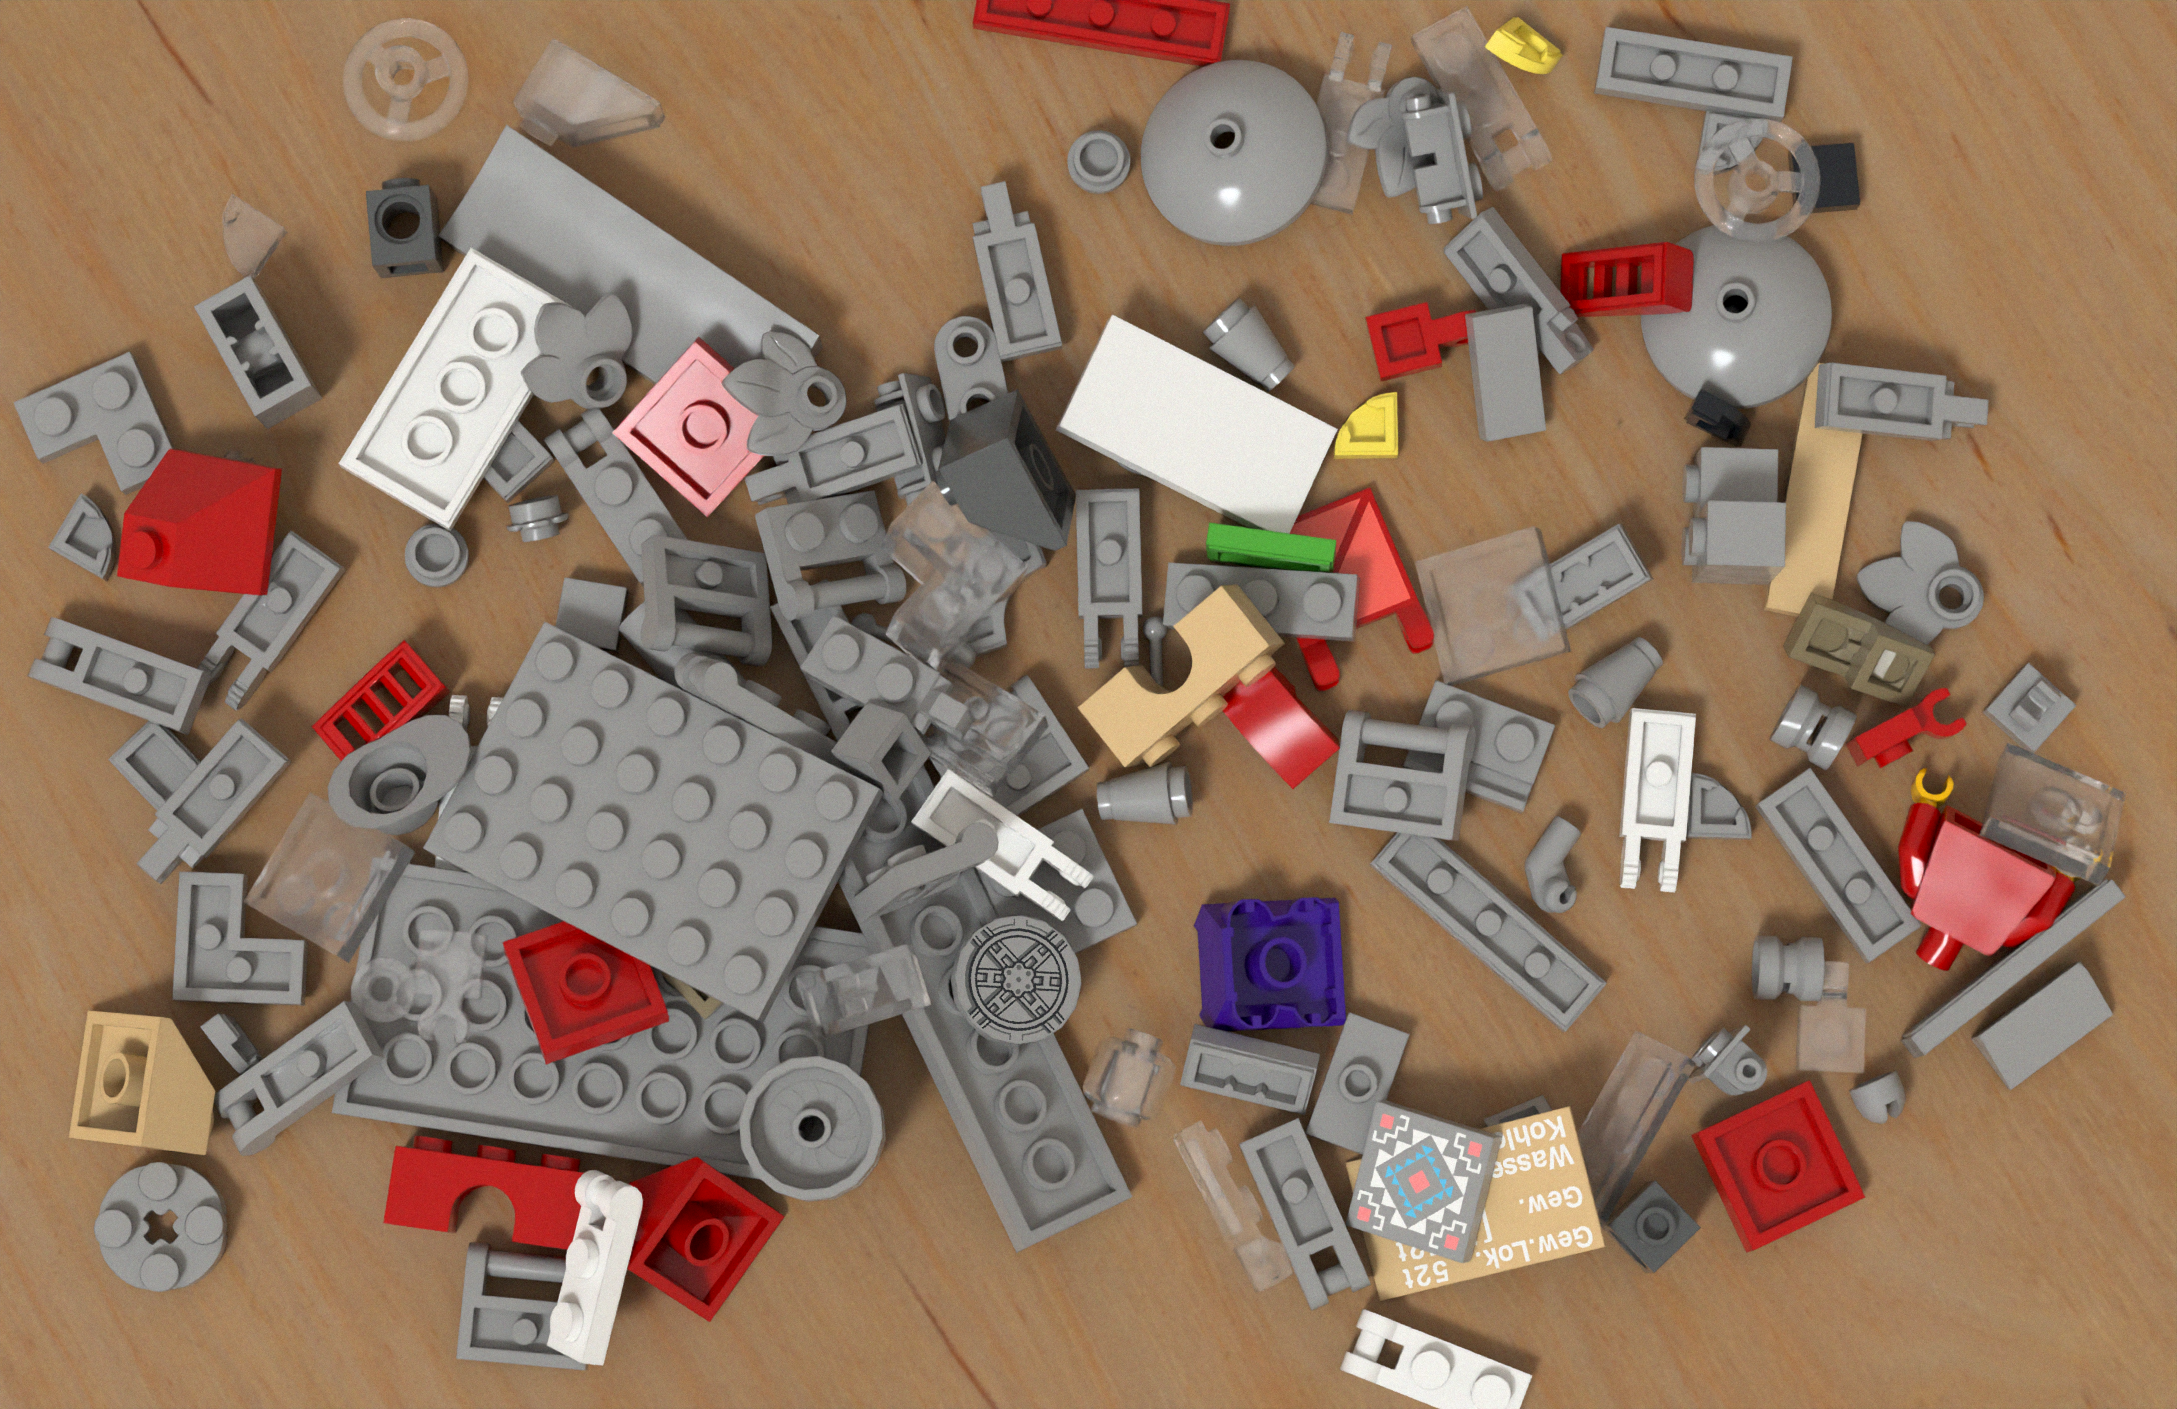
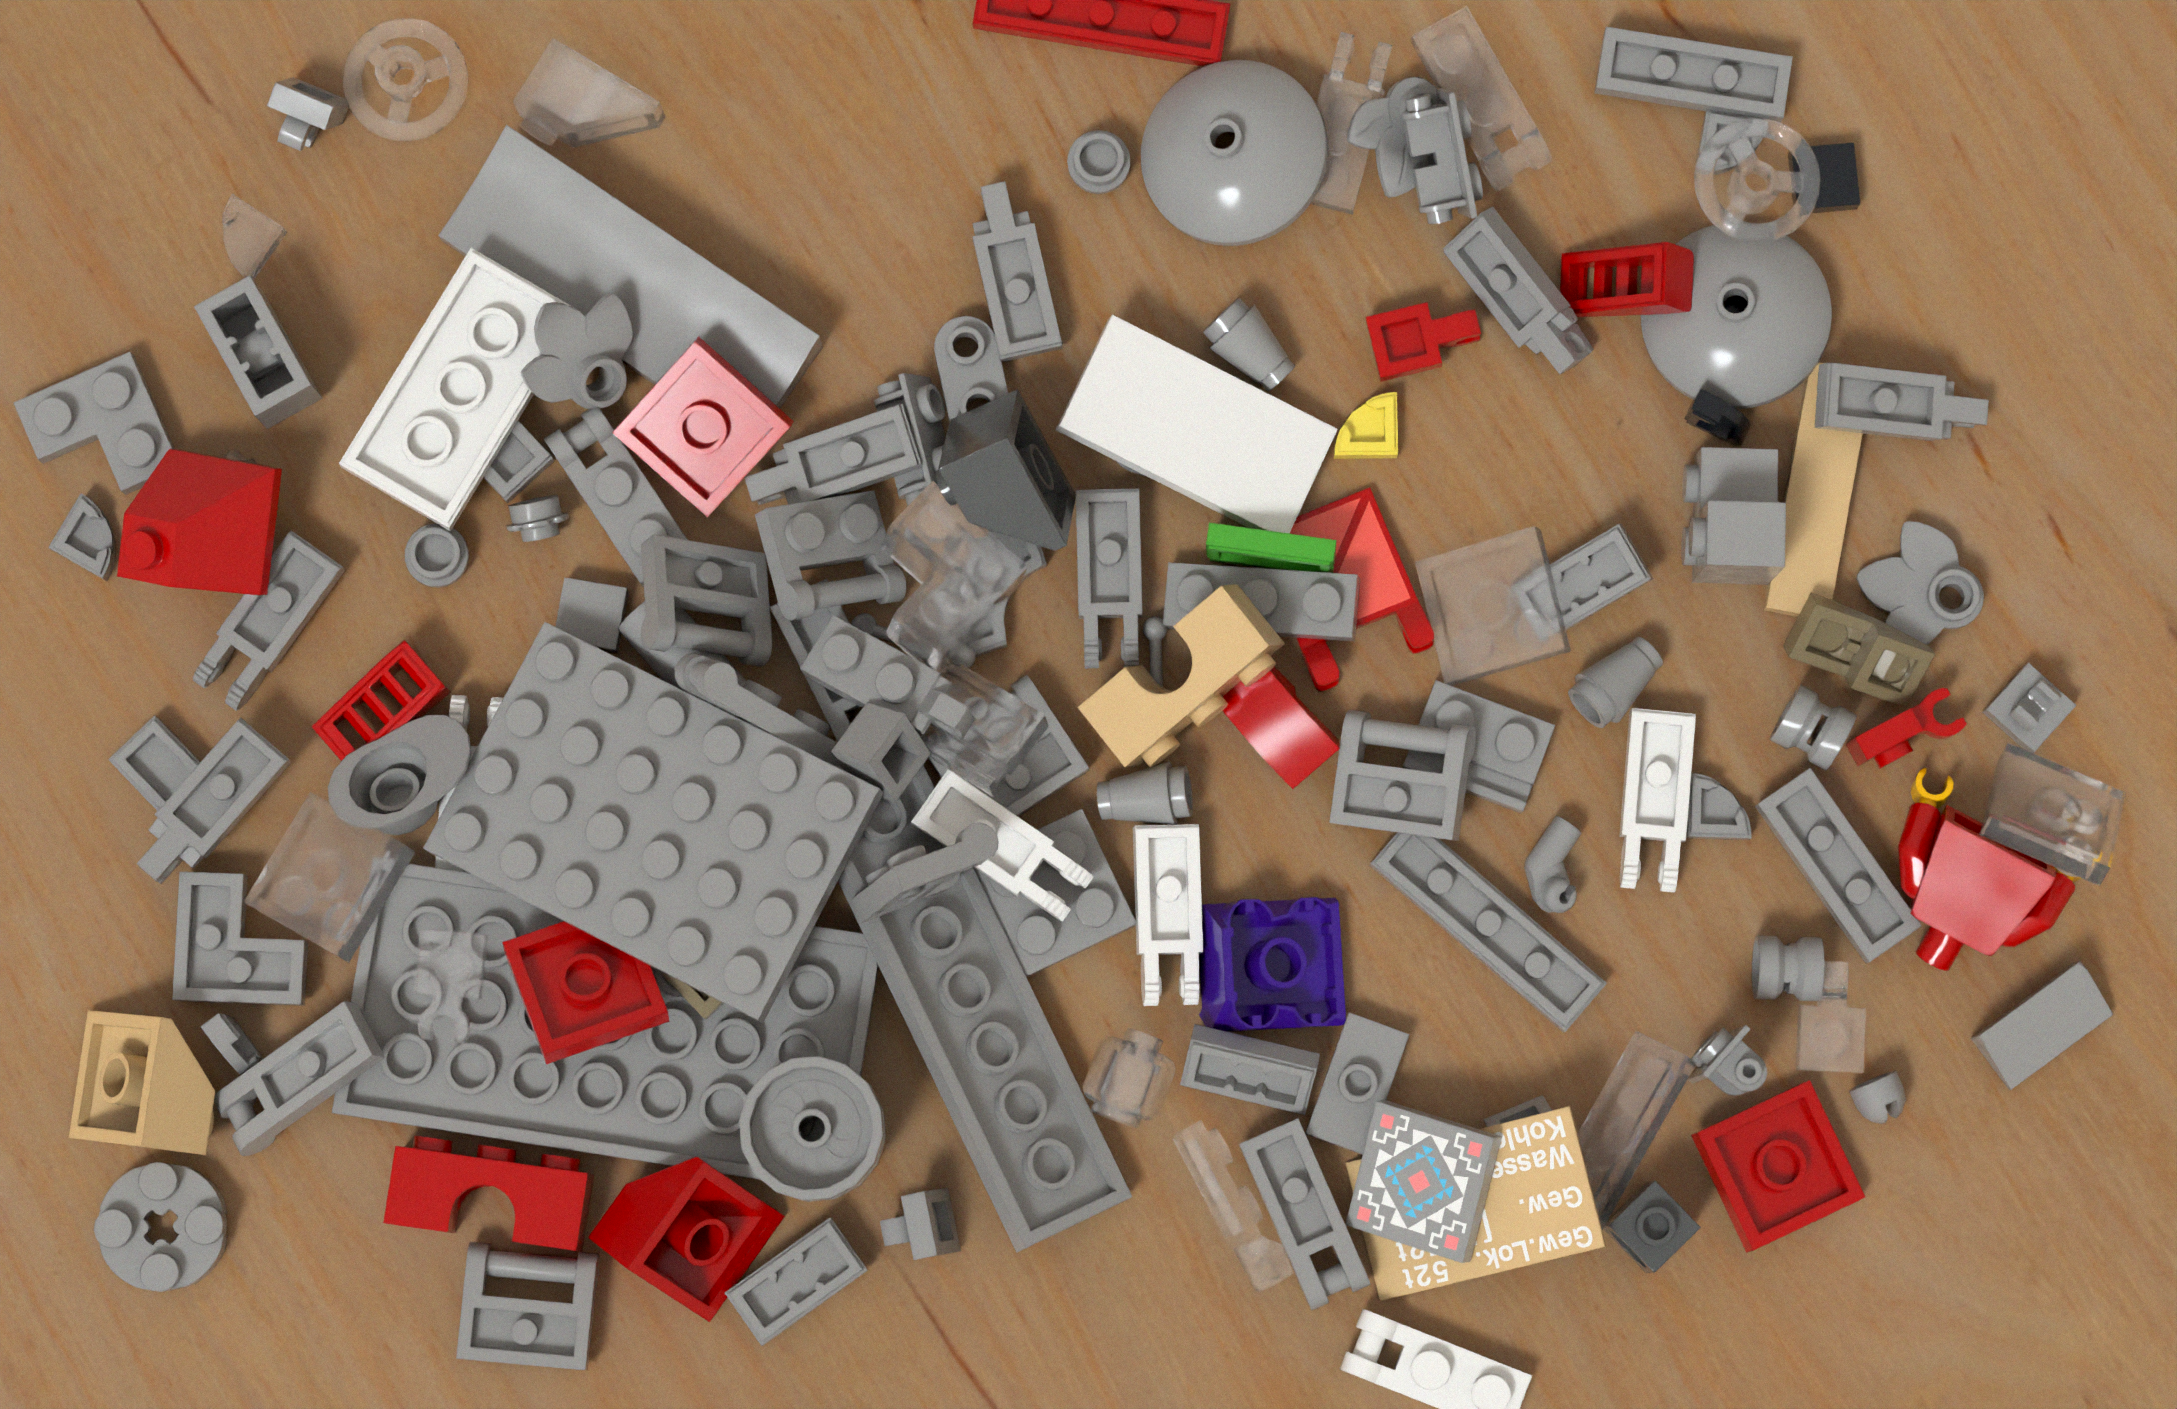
light grey plate [28,617,212,735] -> none
clear plate [351,957,417,1022] -> none
dark grey brick [366,178,444,278] -> none
white plate [547,1170,643,1366] -> none
light grey plate [722,332,847,456] -> none
clear slope [796,943,931,1040] -> none
light grey tile [951,915,1082,1046] -> none
light grey tile [1465,303,1546,442] -> none
light yellow tile [1485,17,1563,74] -> none
light grey tile [1900,879,2126,1058] -> none
none -> light grey tile [267,77,351,151]
none -> light grey plate [725,1217,868,1346]
none -> light grey tile [880,1188,961,1260]
none -> white hinge [1133,824,1203,1006]

